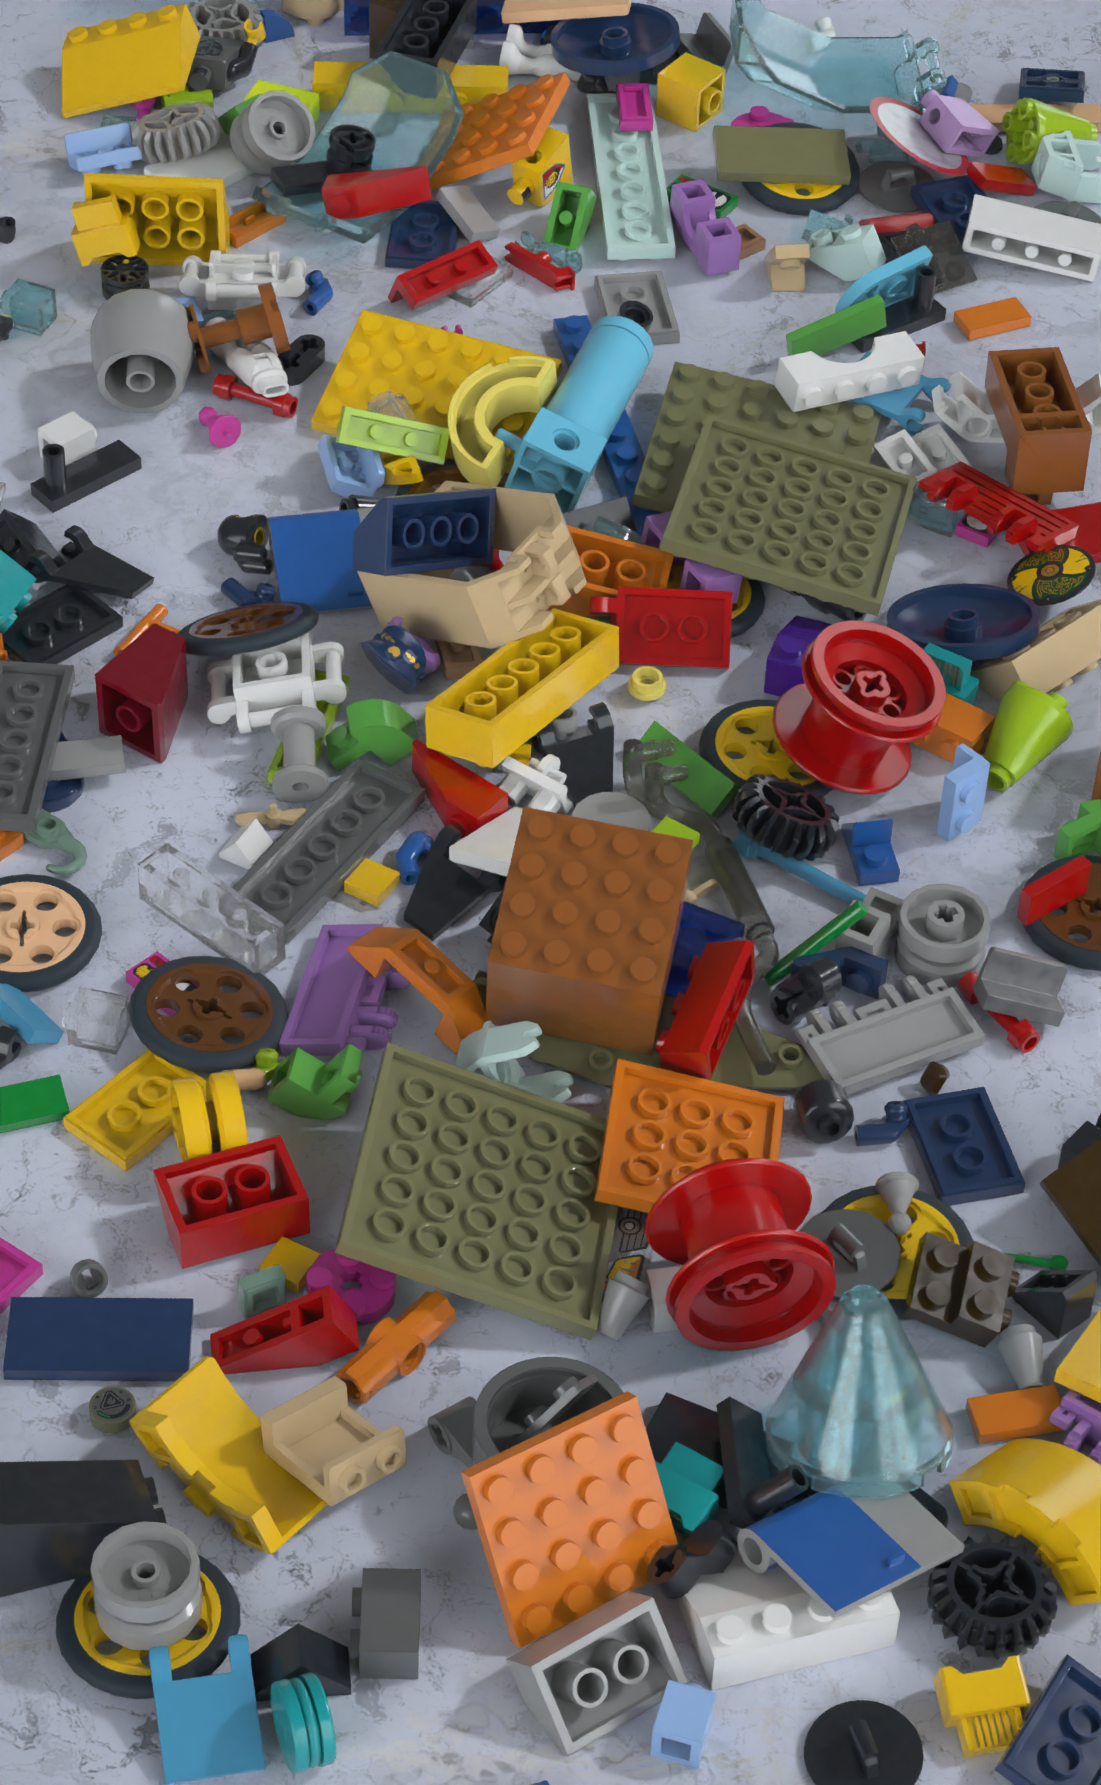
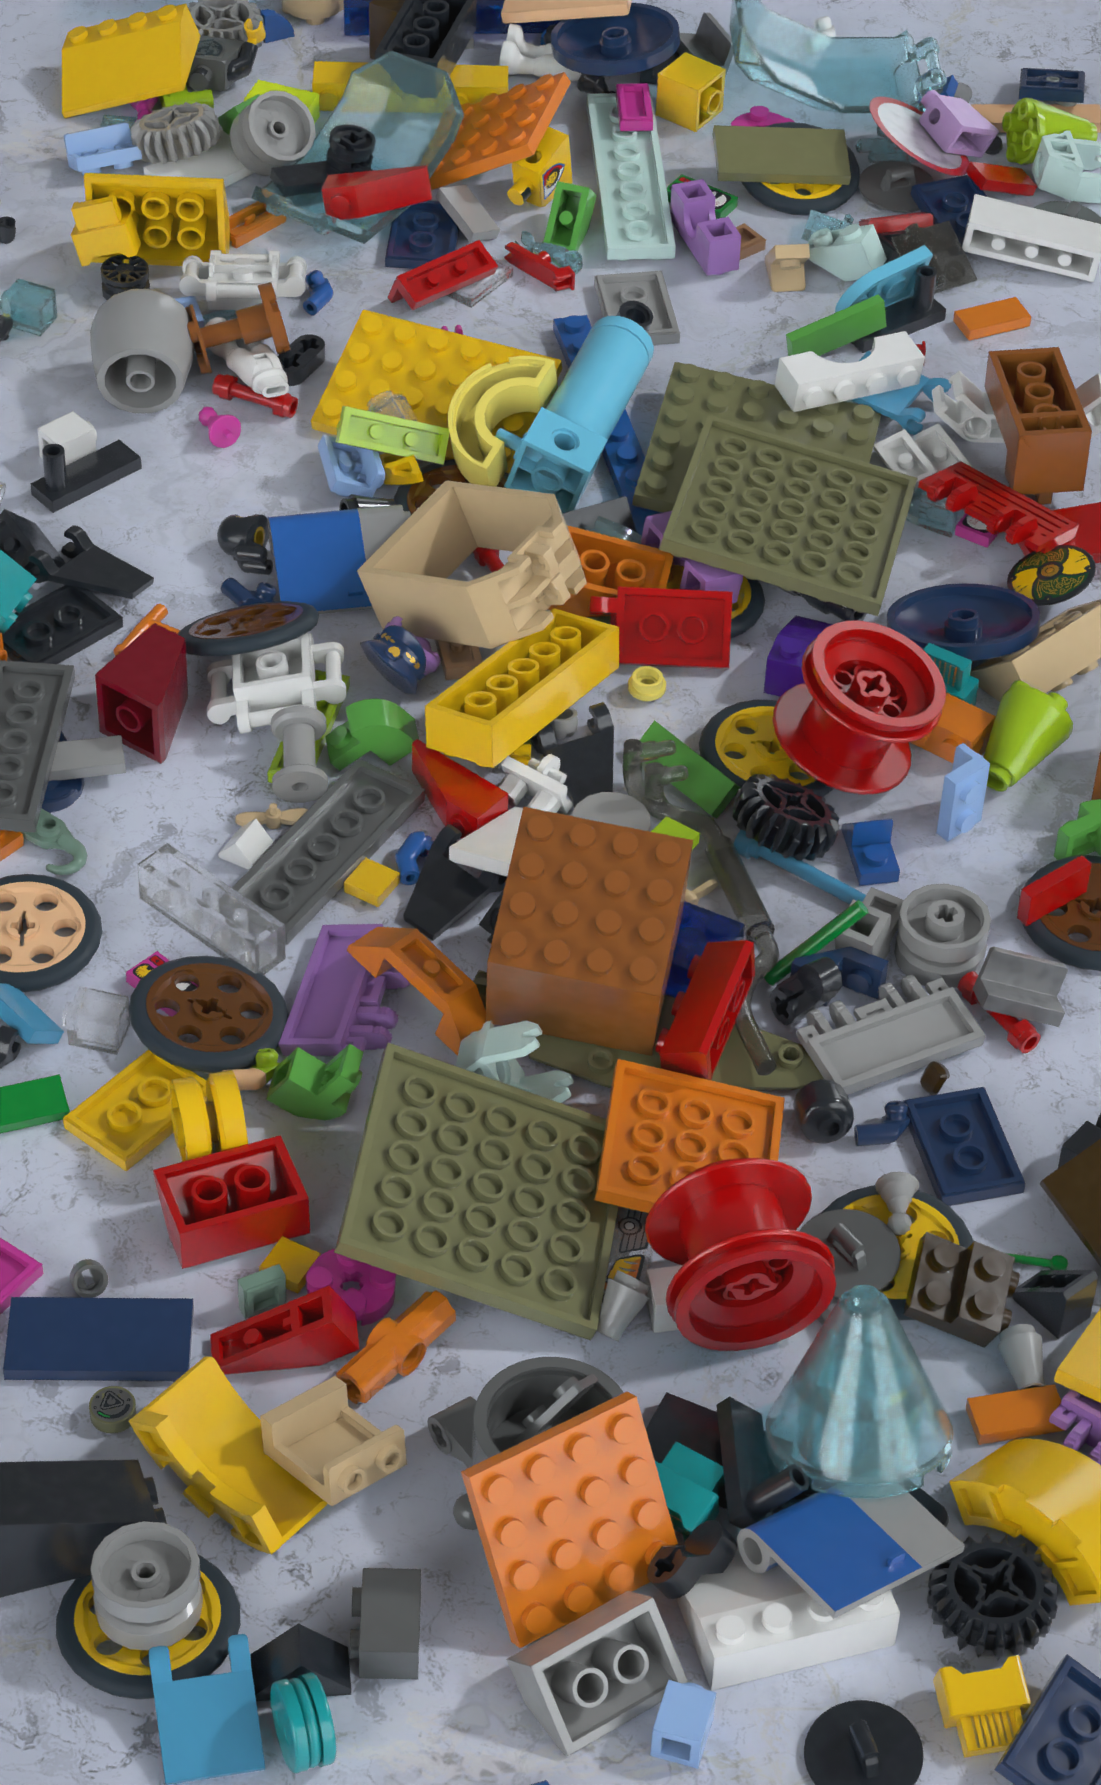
dark blue slope [353,487,496,576] -> none

